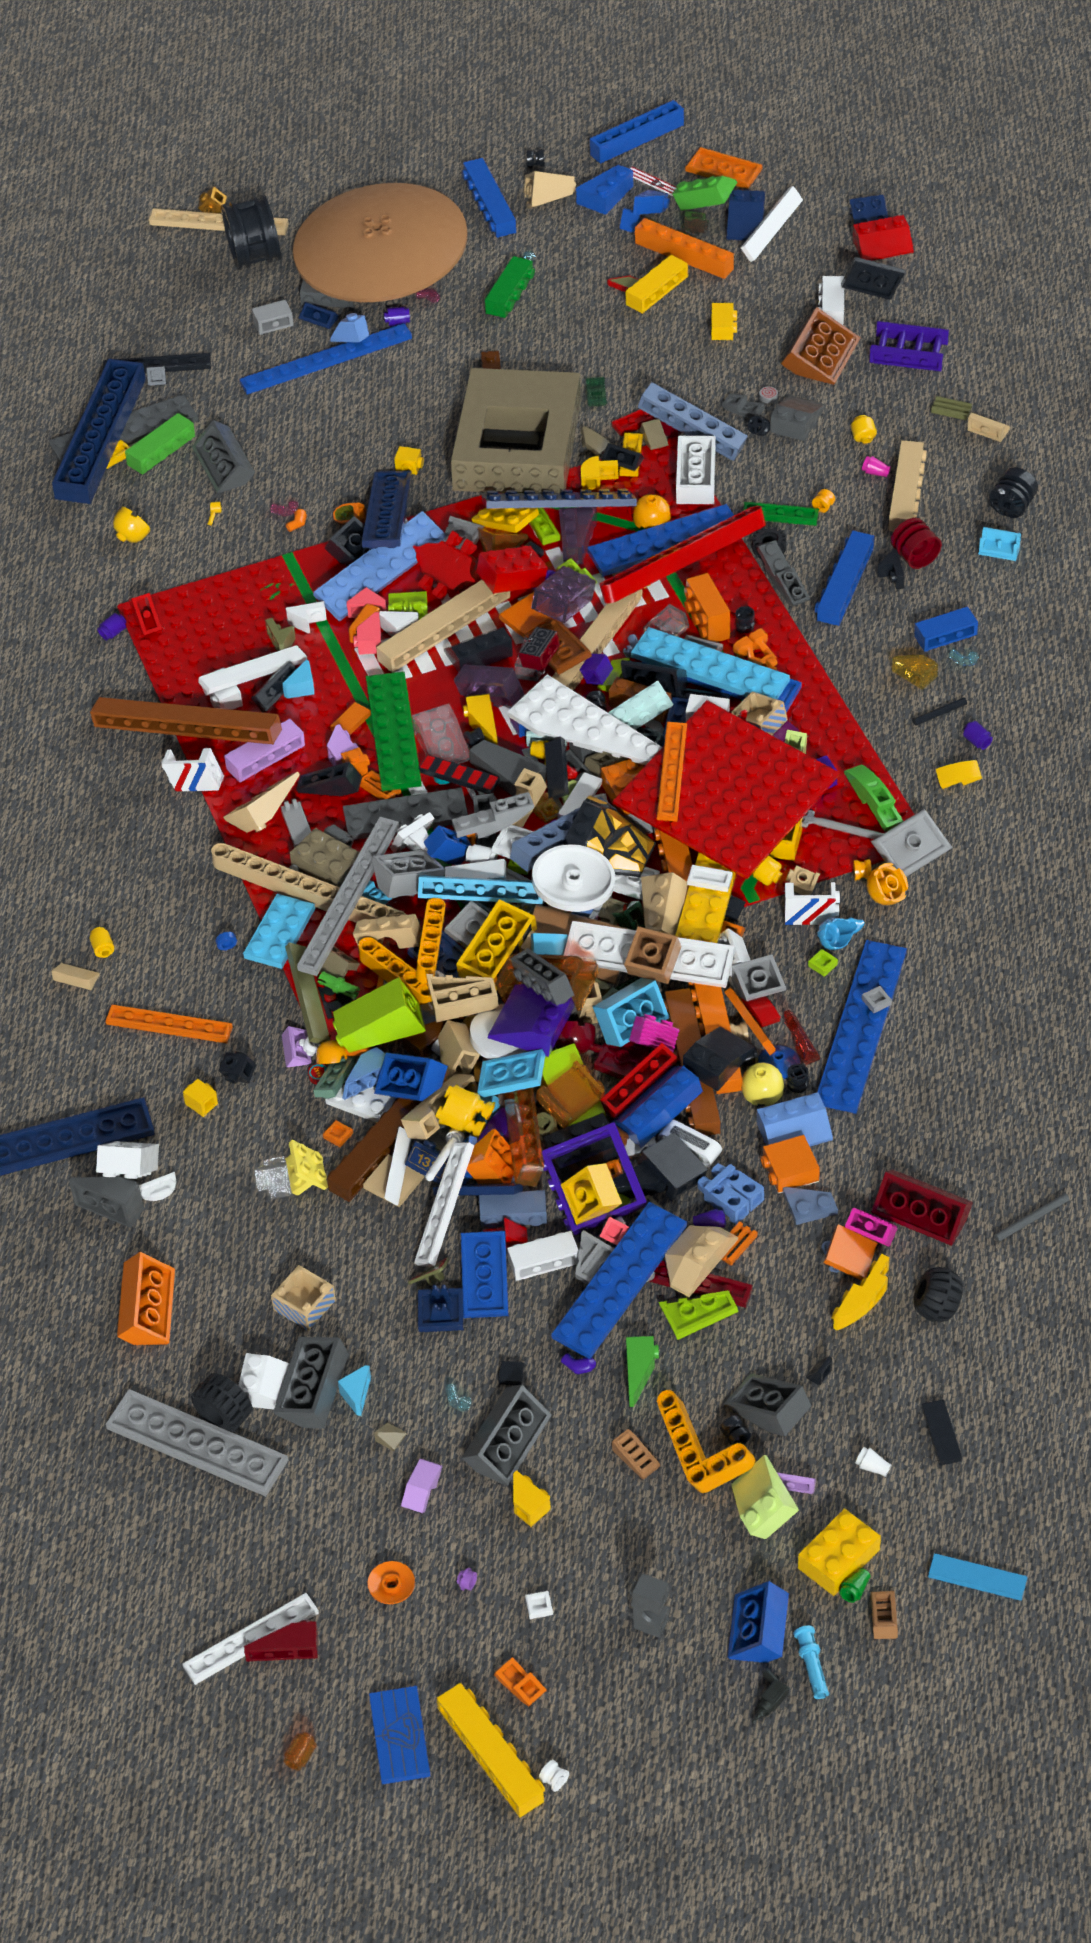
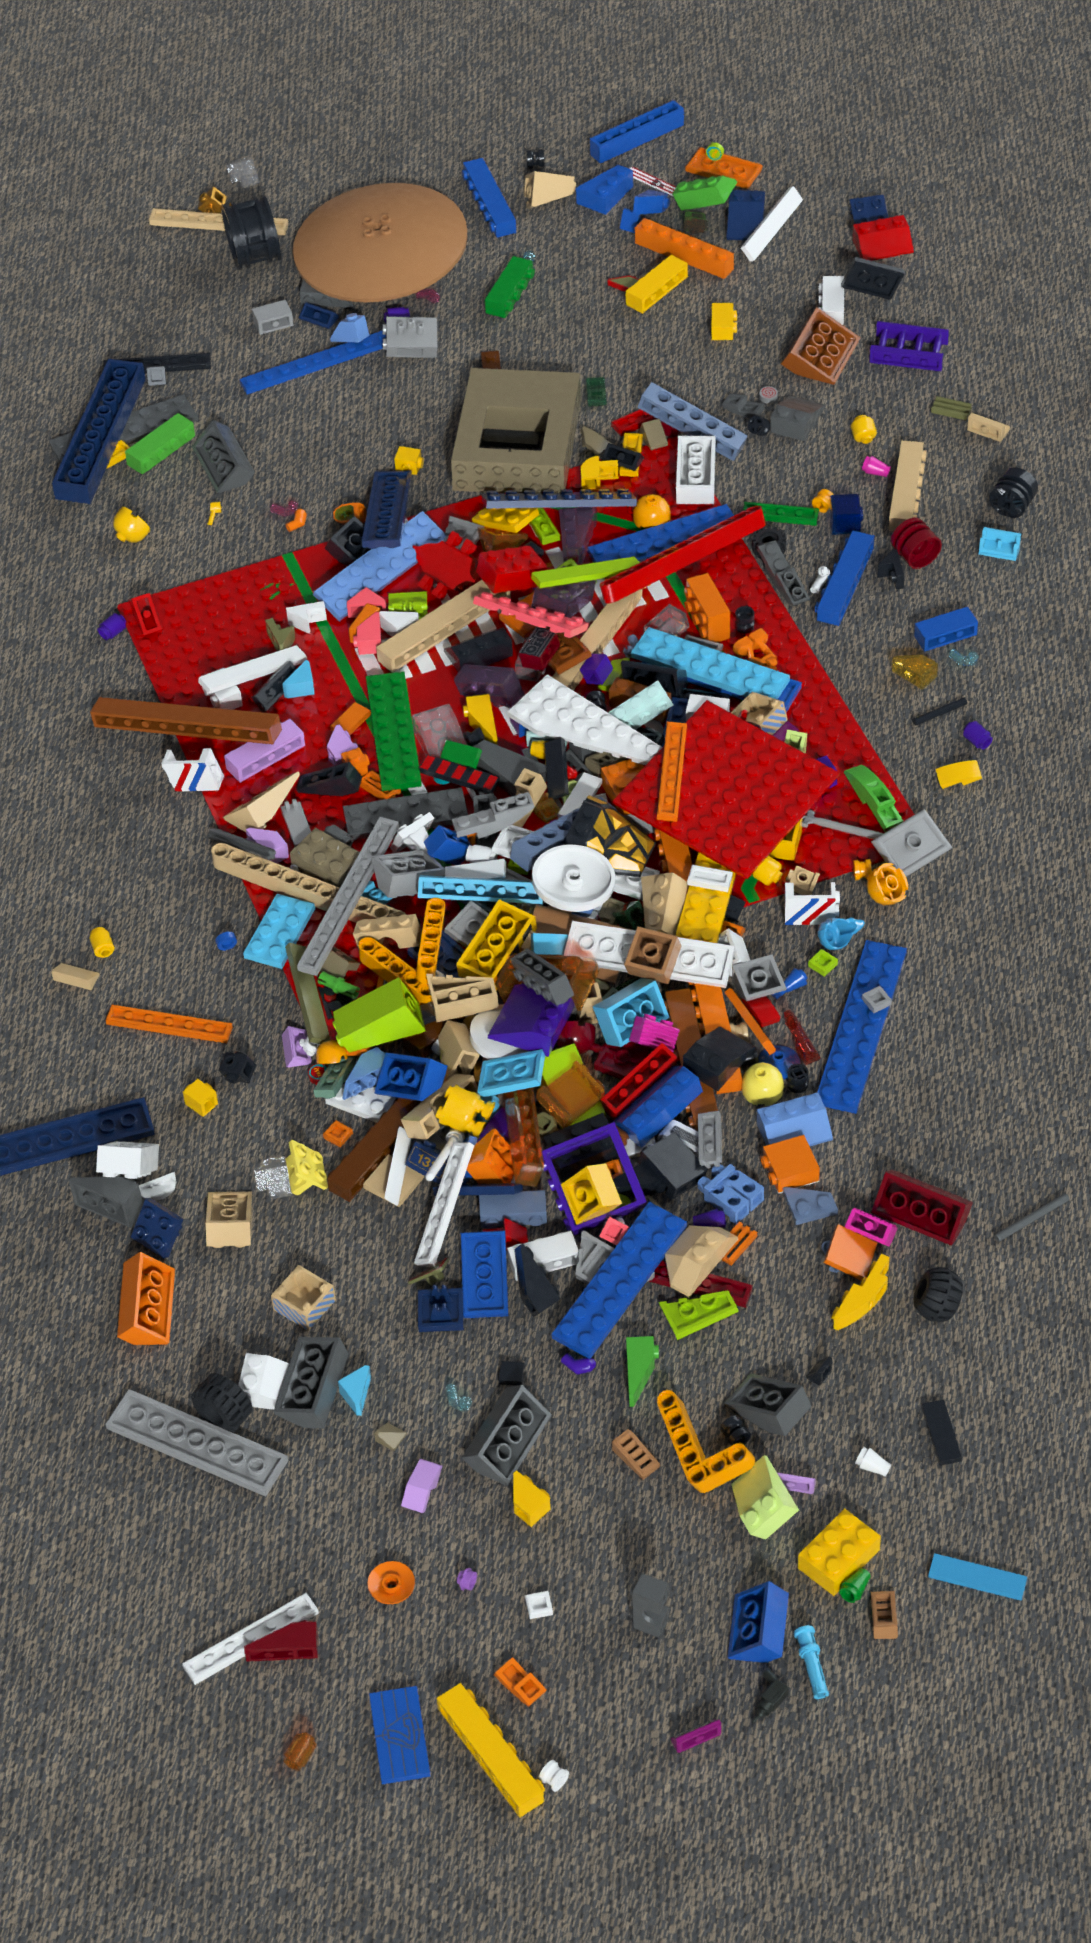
none -> dark blue plate [131,1198,183,1259]
none -> tan slope [205,1192,252,1248]
none -> dark grey axle [208,828,276,860]
none -> clear brick [227,157,259,188]
none -> lavender slope [246,828,289,863]
none -> light grey piece [383,317,437,358]
none -> green tile [440,740,482,769]
none -> coral wing [473,592,589,638]
none -> black slope [514,1243,560,1317]
none -> lime tile [531,557,640,588]
none -> magenta slope [671,1719,721,1753]
none -> light grey hinge [698,1111,722,1169]
none -> lime tile [706,142,724,161]
none -> blue cone [771,968,807,1000]
none -> white arm [810,566,830,594]
none -> clear blue head [830,494,863,535]

